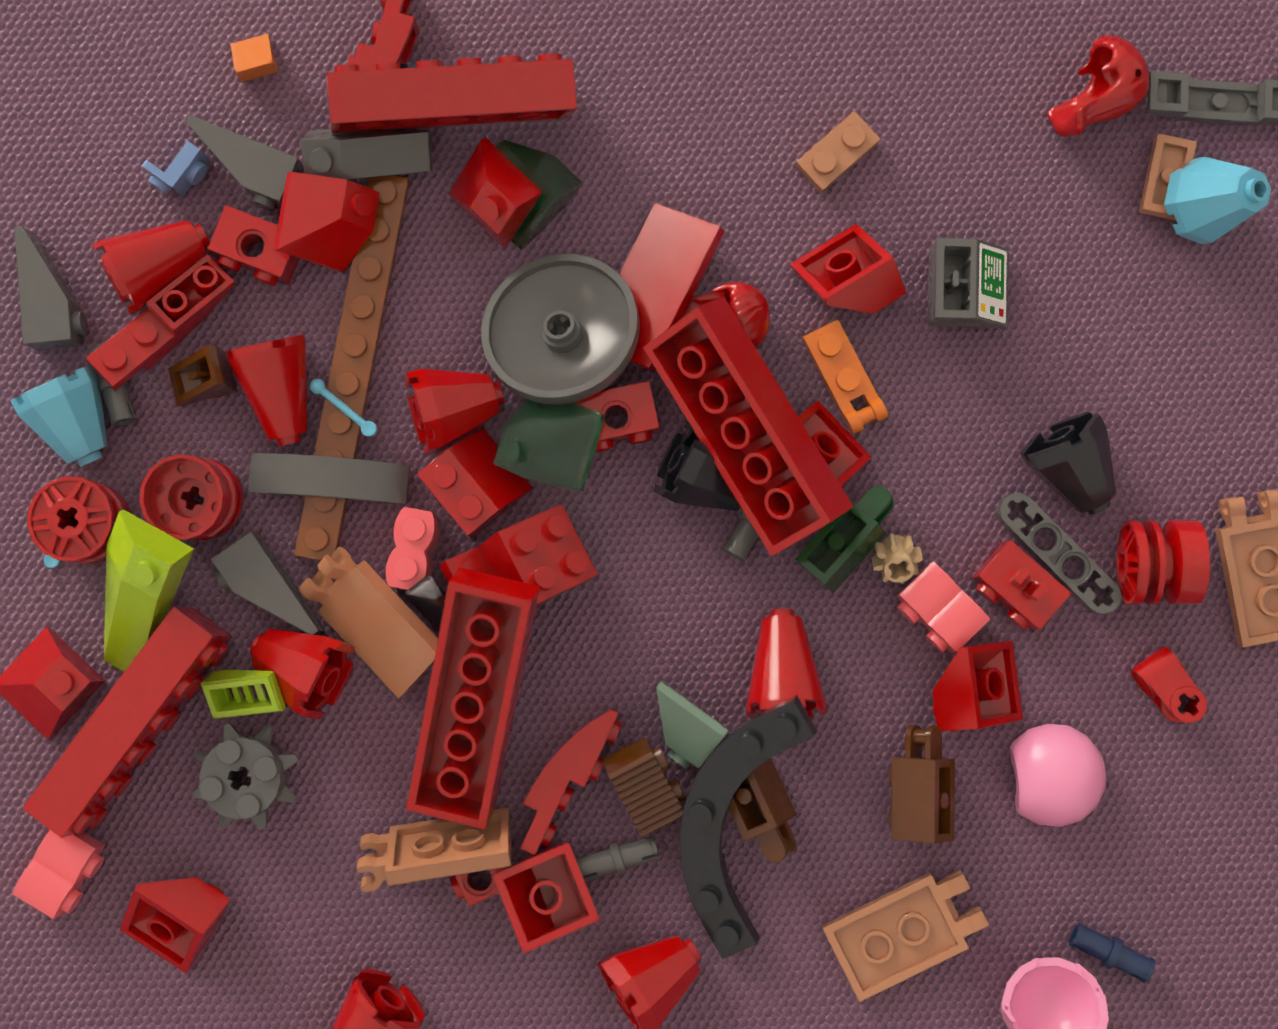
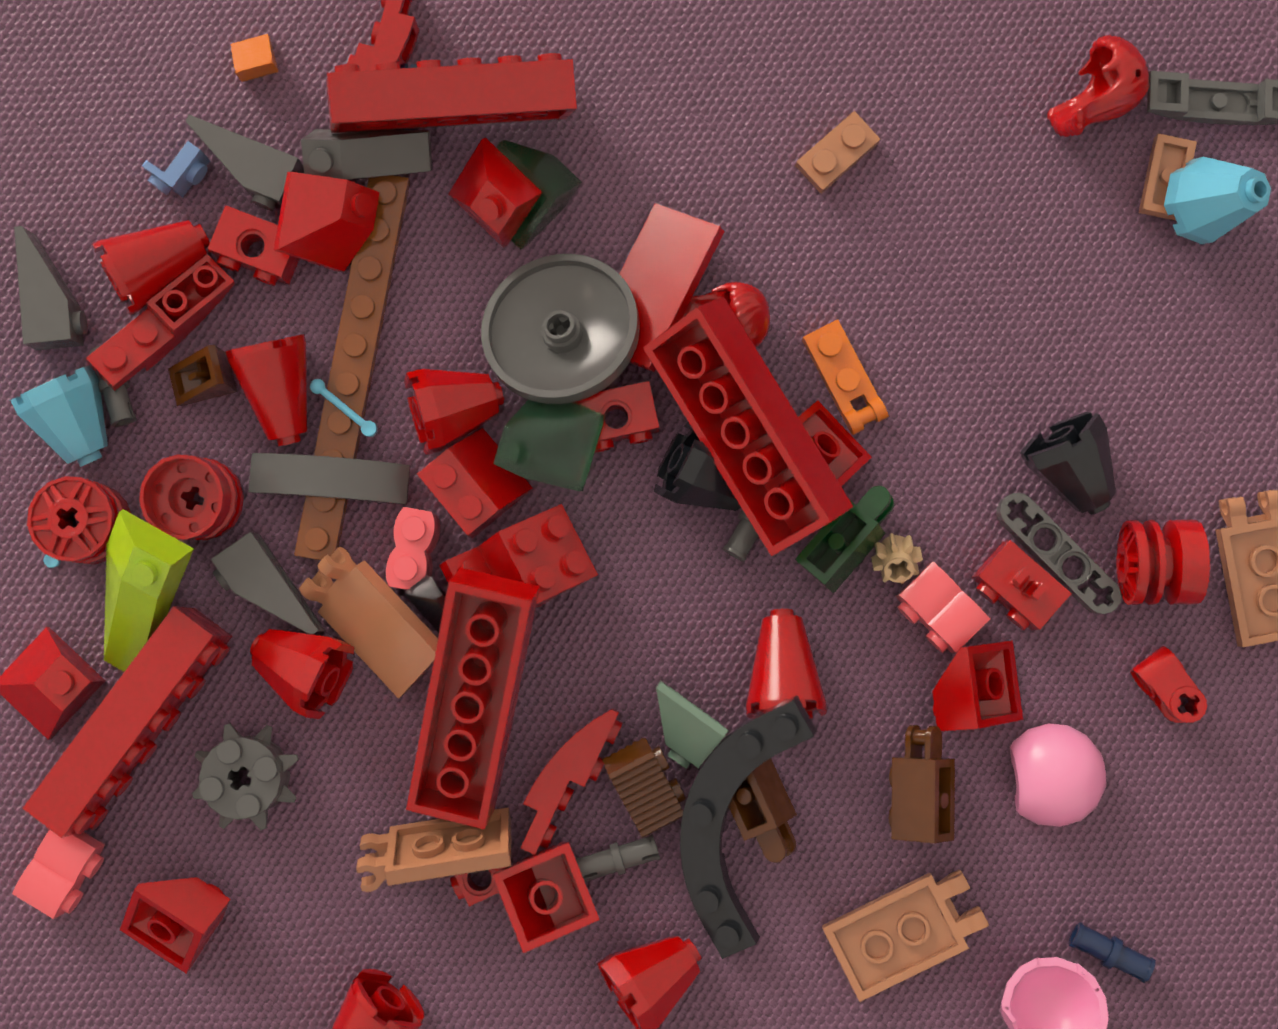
lime slope [201,670,286,719] -> none
red slope [790,224,906,314] -> none
dark grey slope [928,238,1009,329] -> none

